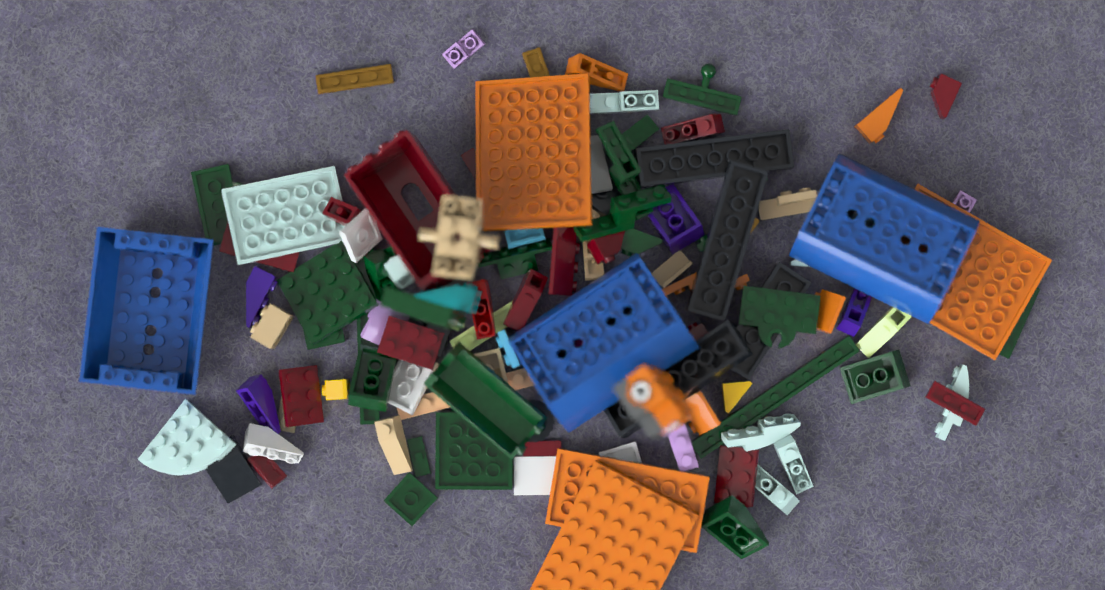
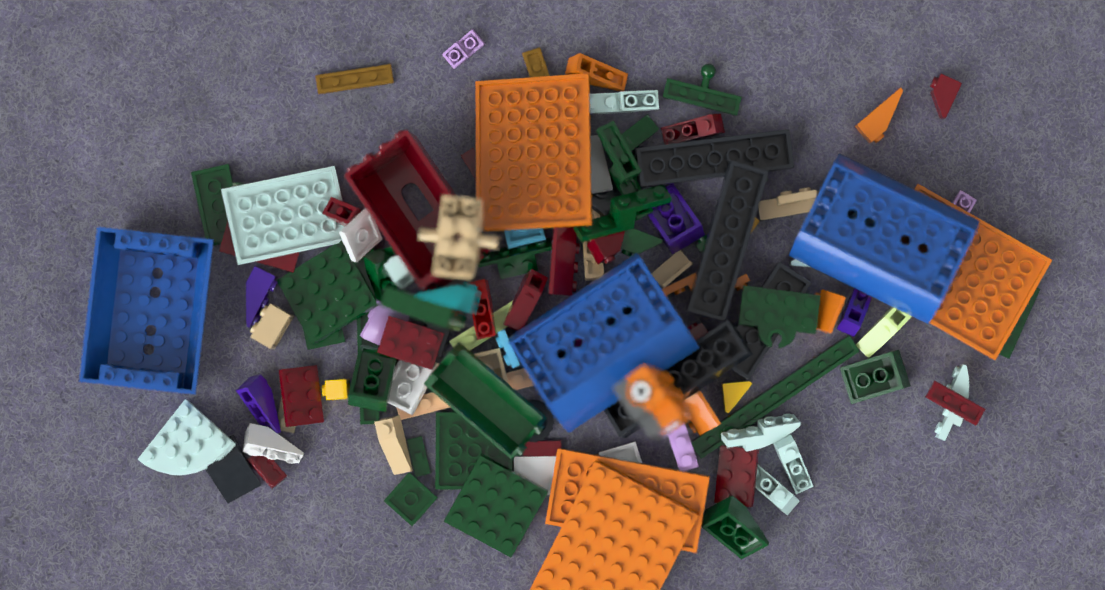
none -> dark green plate [444,454,548,557]

